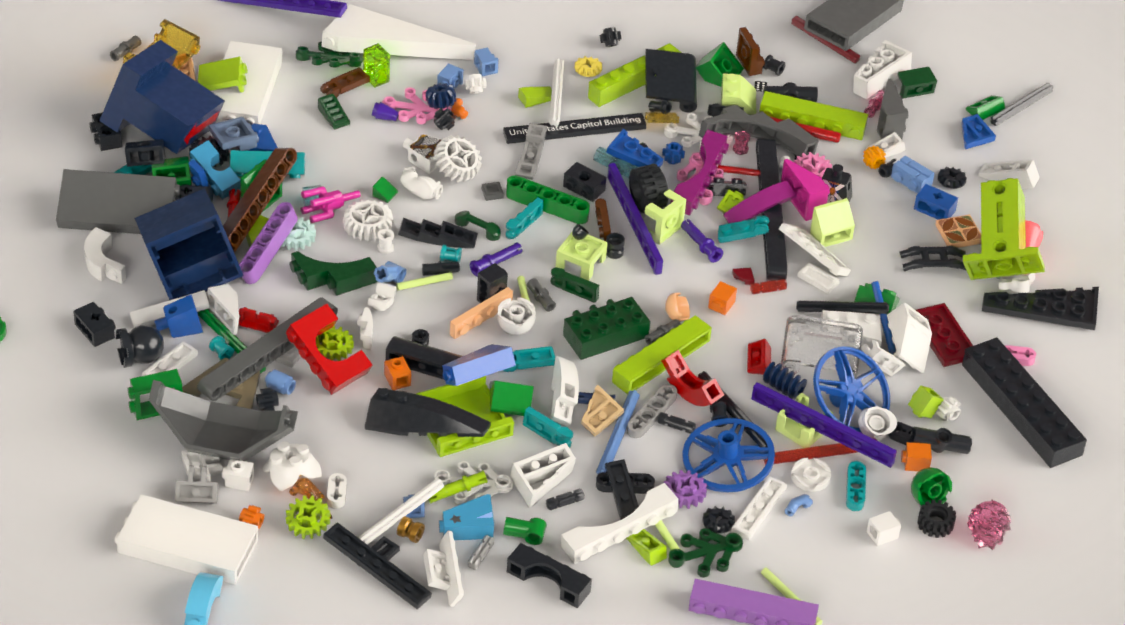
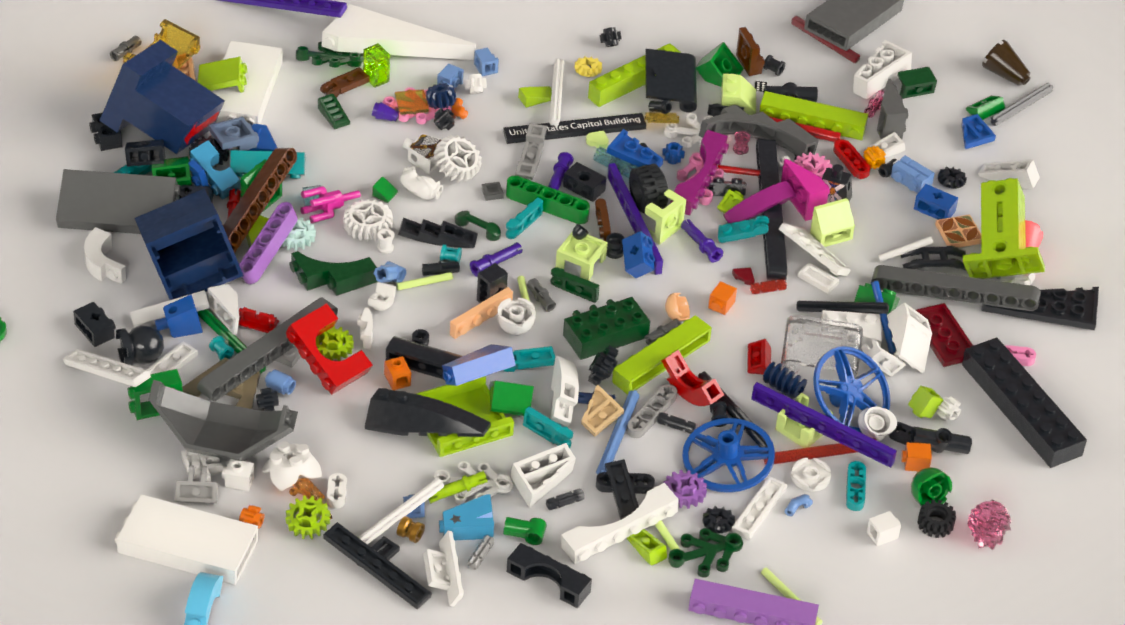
none -> white tile [63,349,151,387]
none -> clear yellow piece [395,89,429,115]
none -> dark purple pin [548,152,574,190]
none -> yellowish green tile [586,130,609,150]
none -> black gear [588,345,619,386]
none -> blue brick [622,231,655,278]
none -> red plate [833,139,871,179]
none -> dark grey beam [871,265,1041,311]
none -> white bar [878,236,933,262]
none -> dark brown cone [982,40,1031,86]

